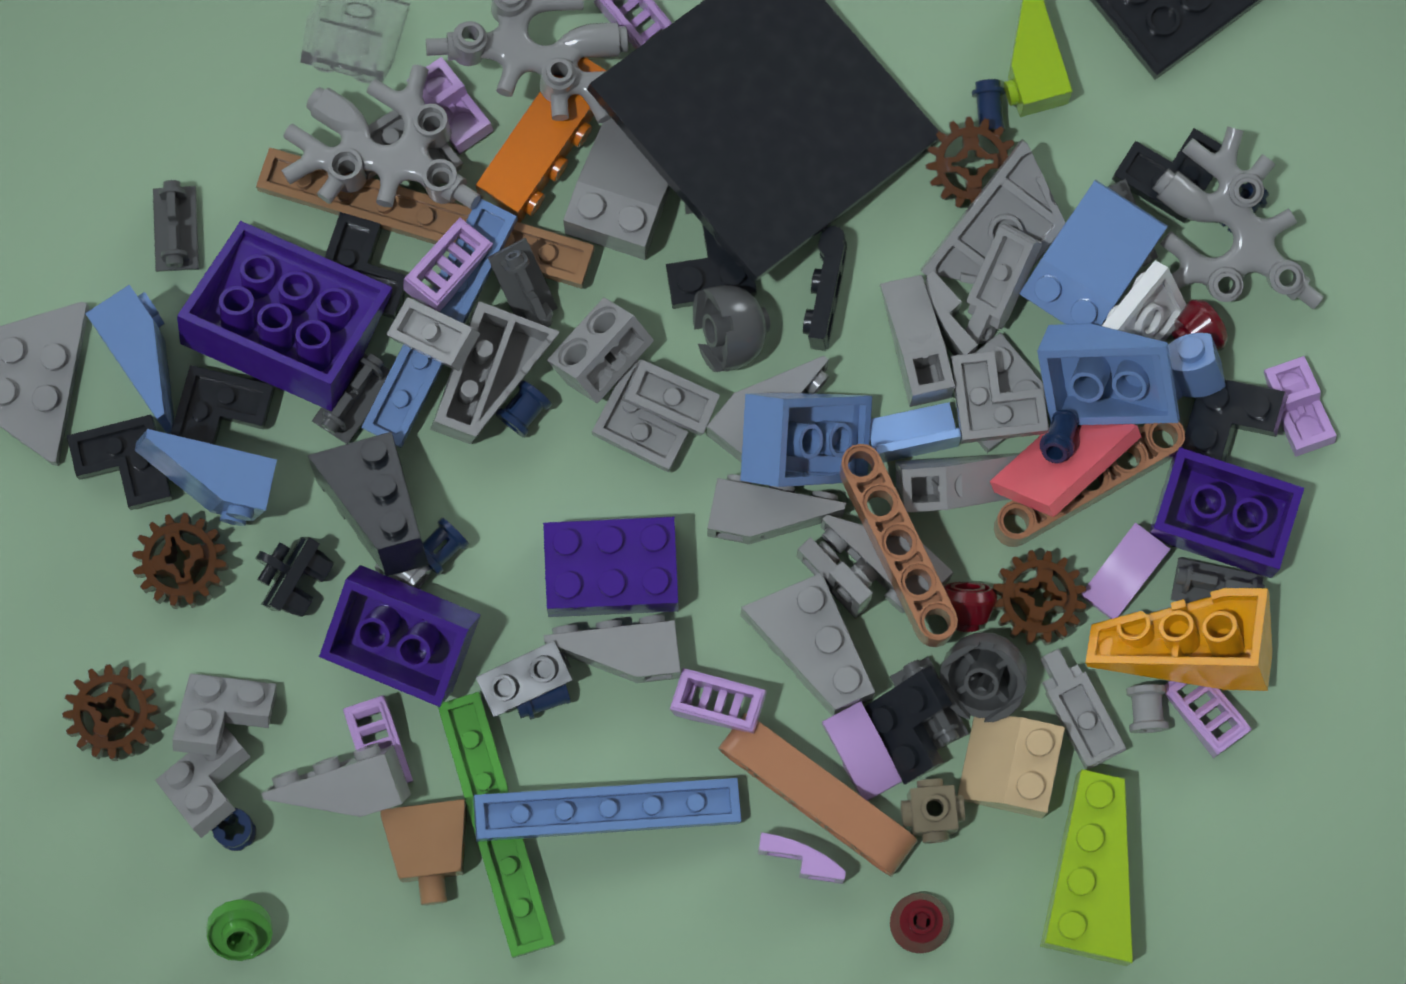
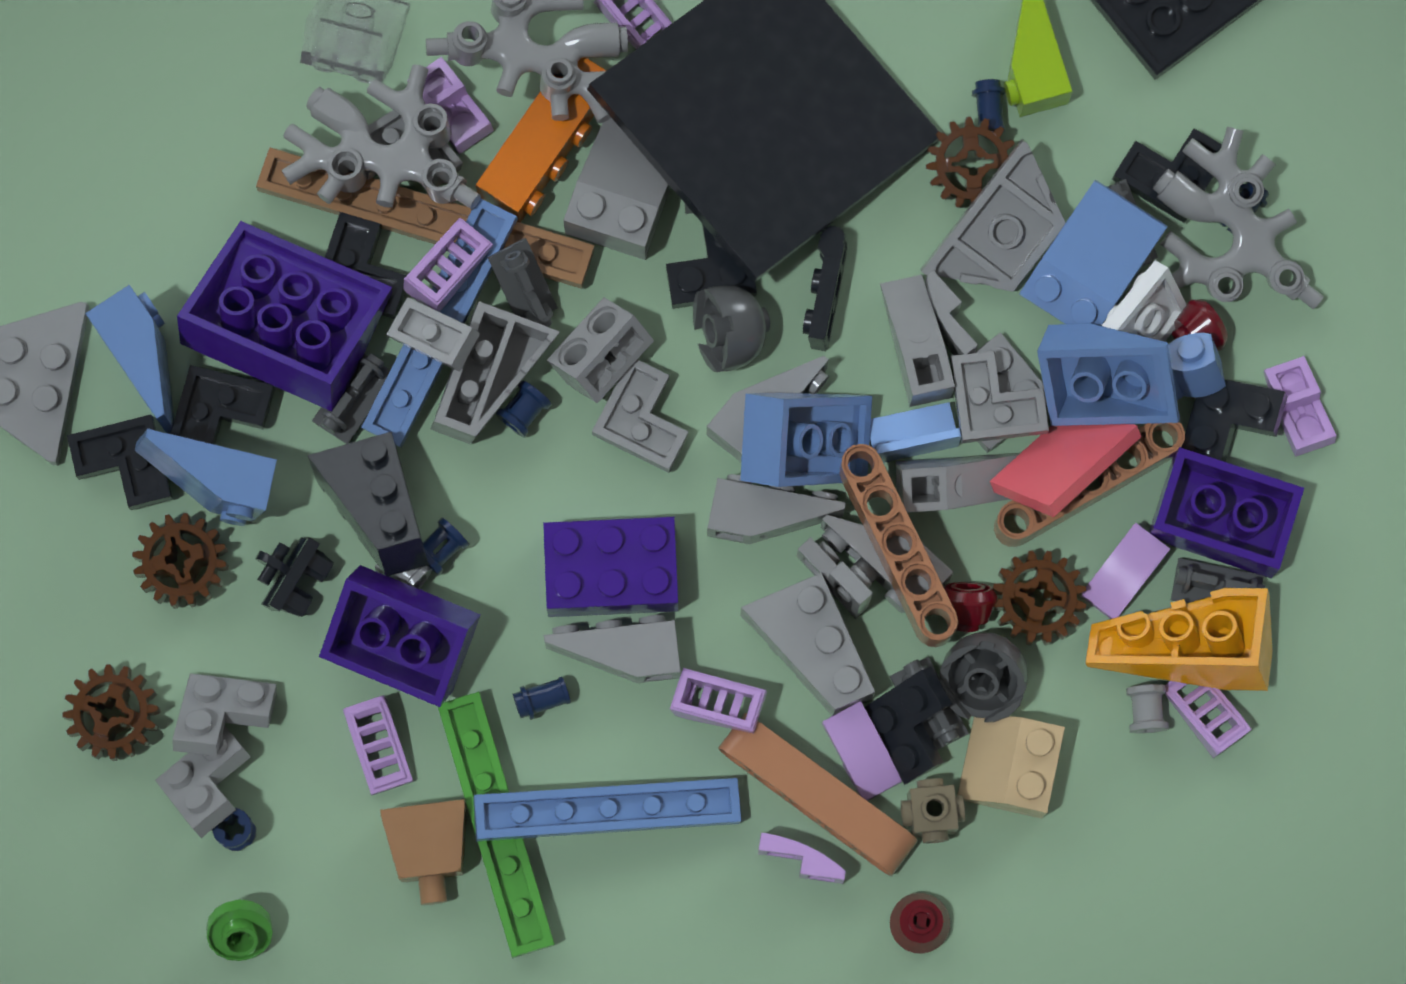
dark grey hinge [153,180,199,272] -> none
light grey slope [261,743,411,817] -> none
hinge [476,640,573,717] -> none
light grey plate [622,359,720,436] -> none
light grey hinge [966,224,1043,344] -> none
dark blue pin [1039,410,1079,463] -> none
light grey hinge [1040,649,1127,770] -> none
lime wedge [1040,769,1133,966] -> none

